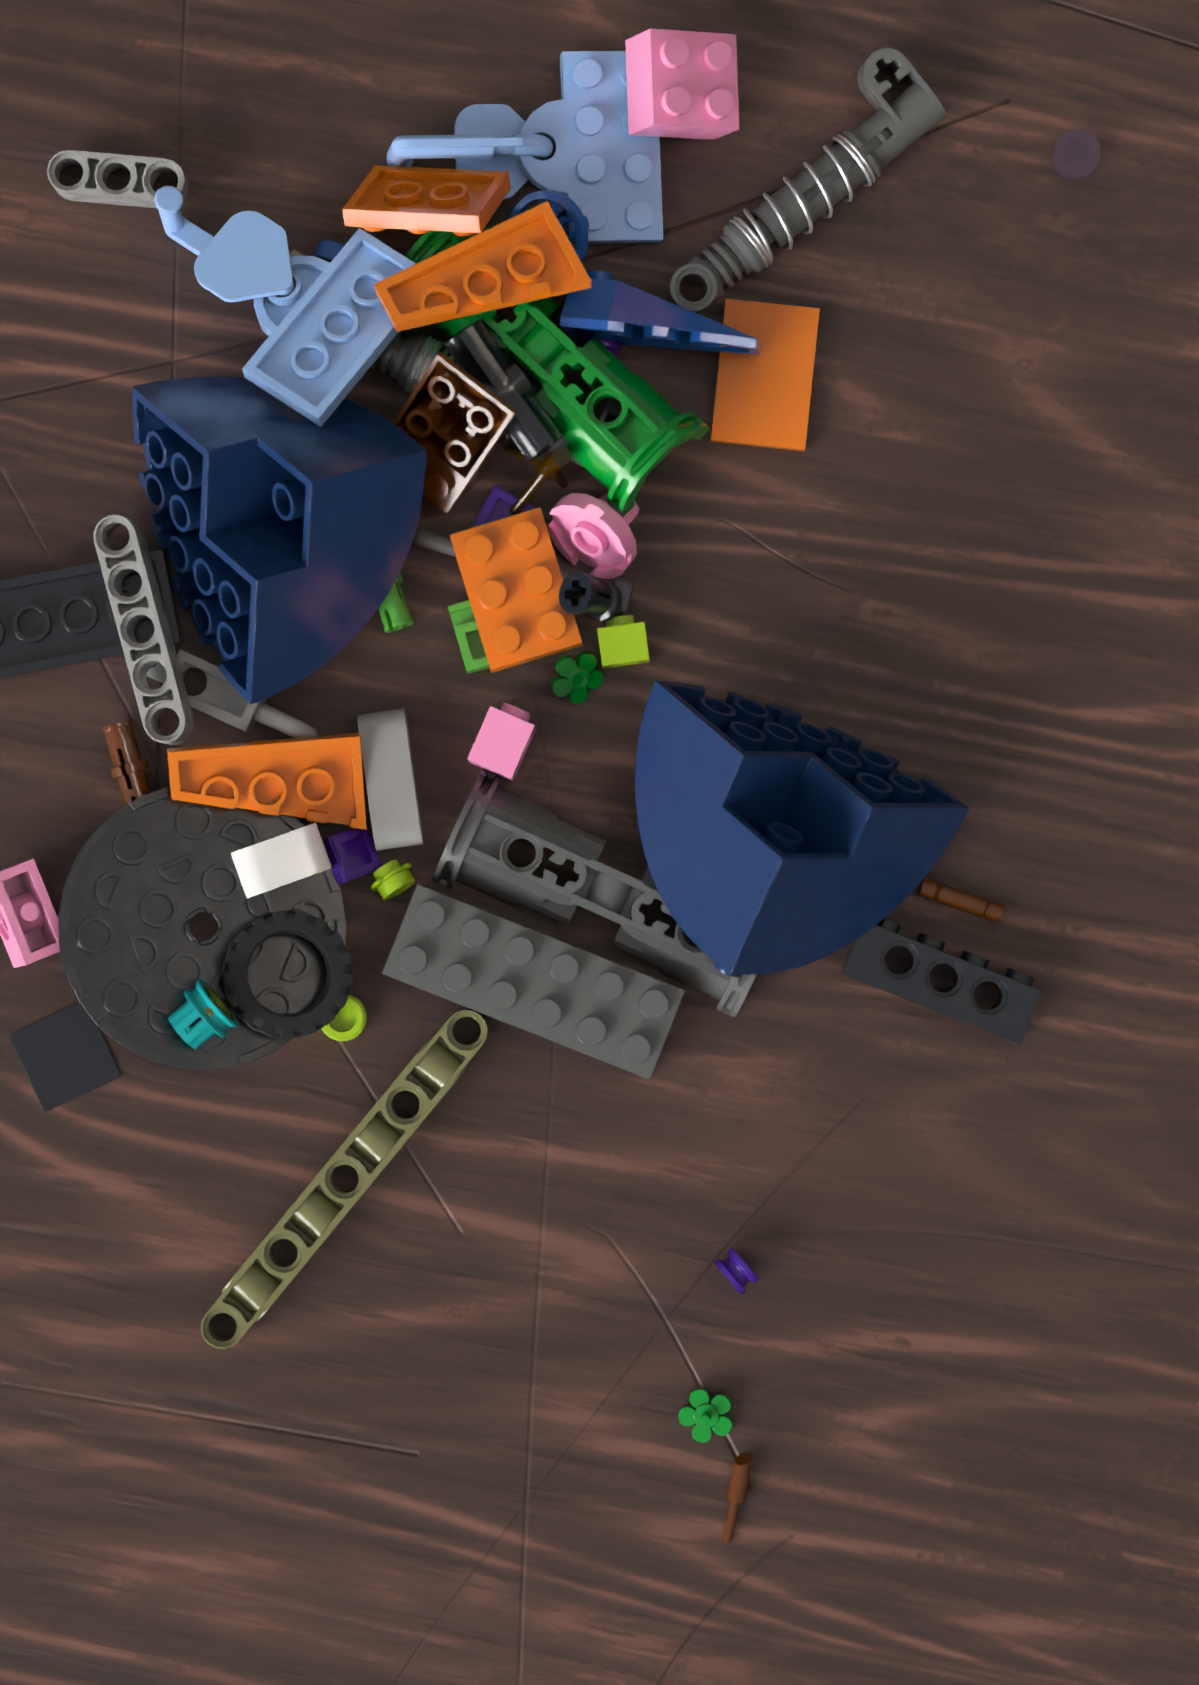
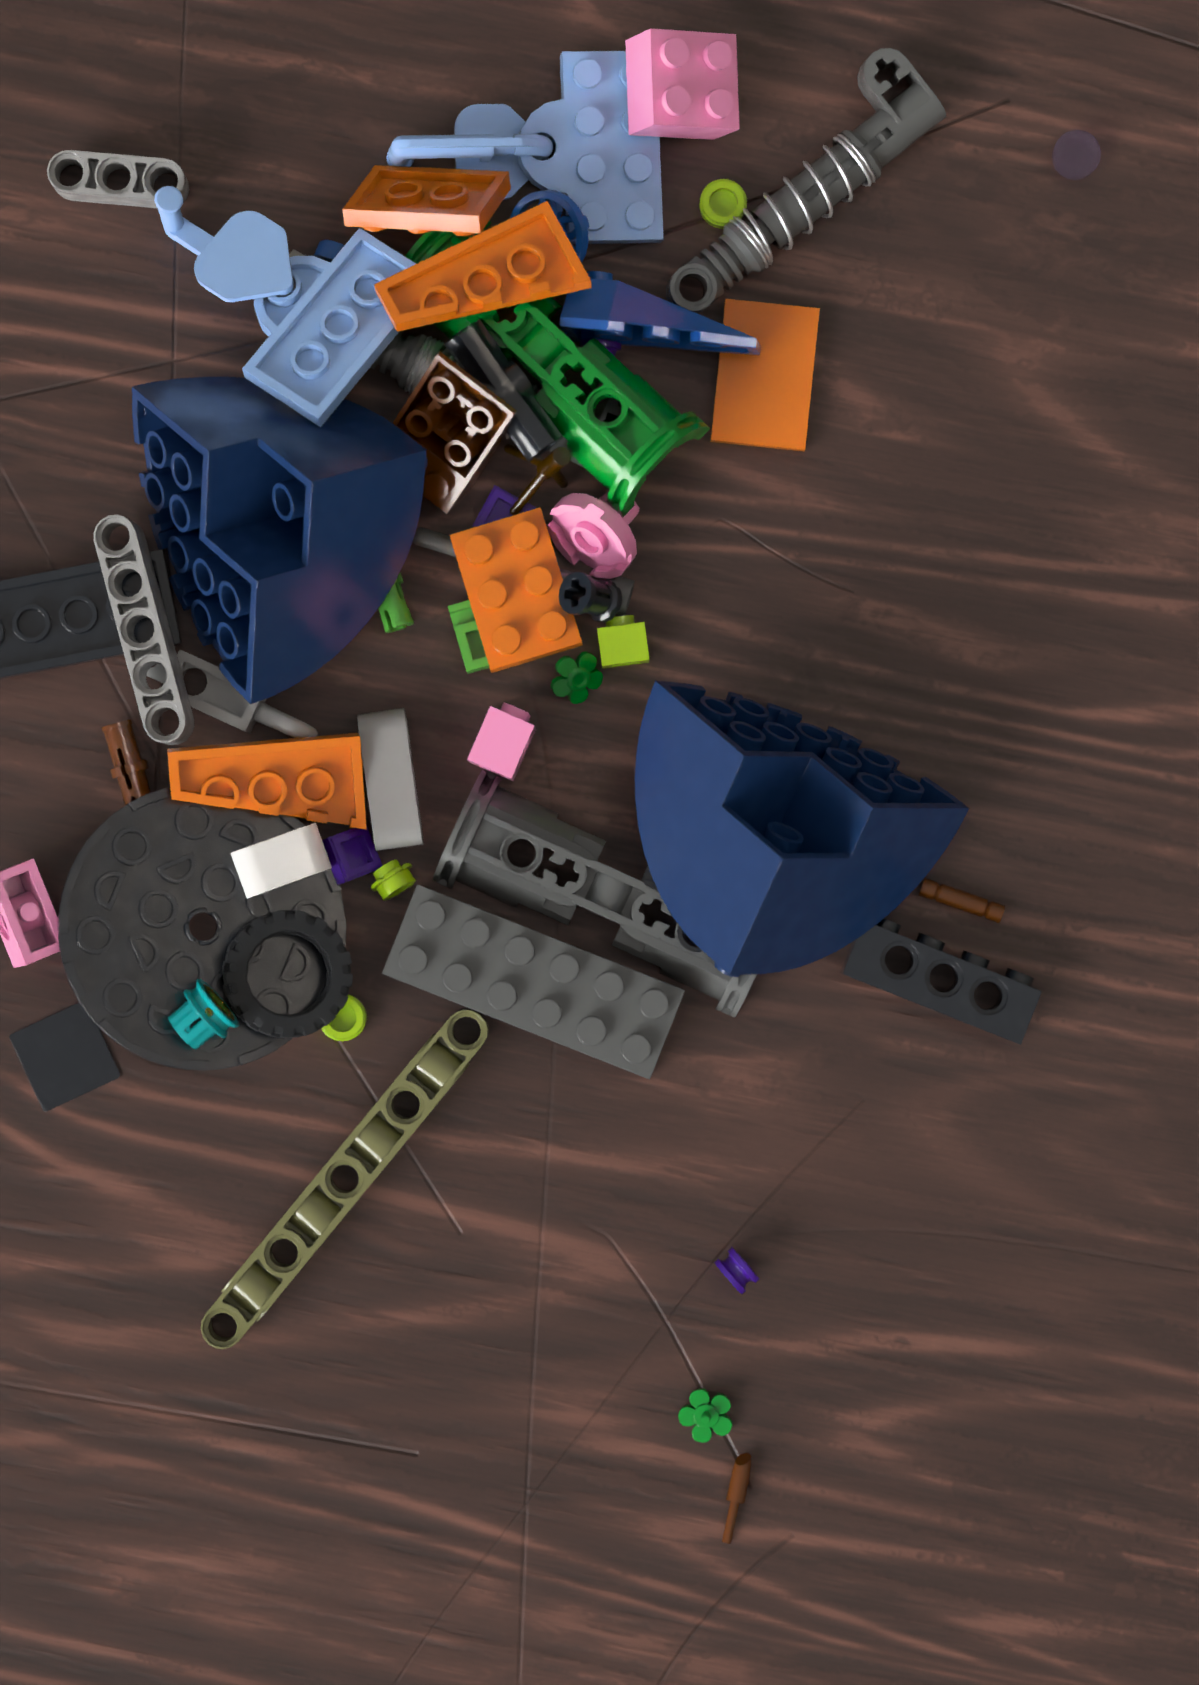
none -> lime tile [699,179,747,229]

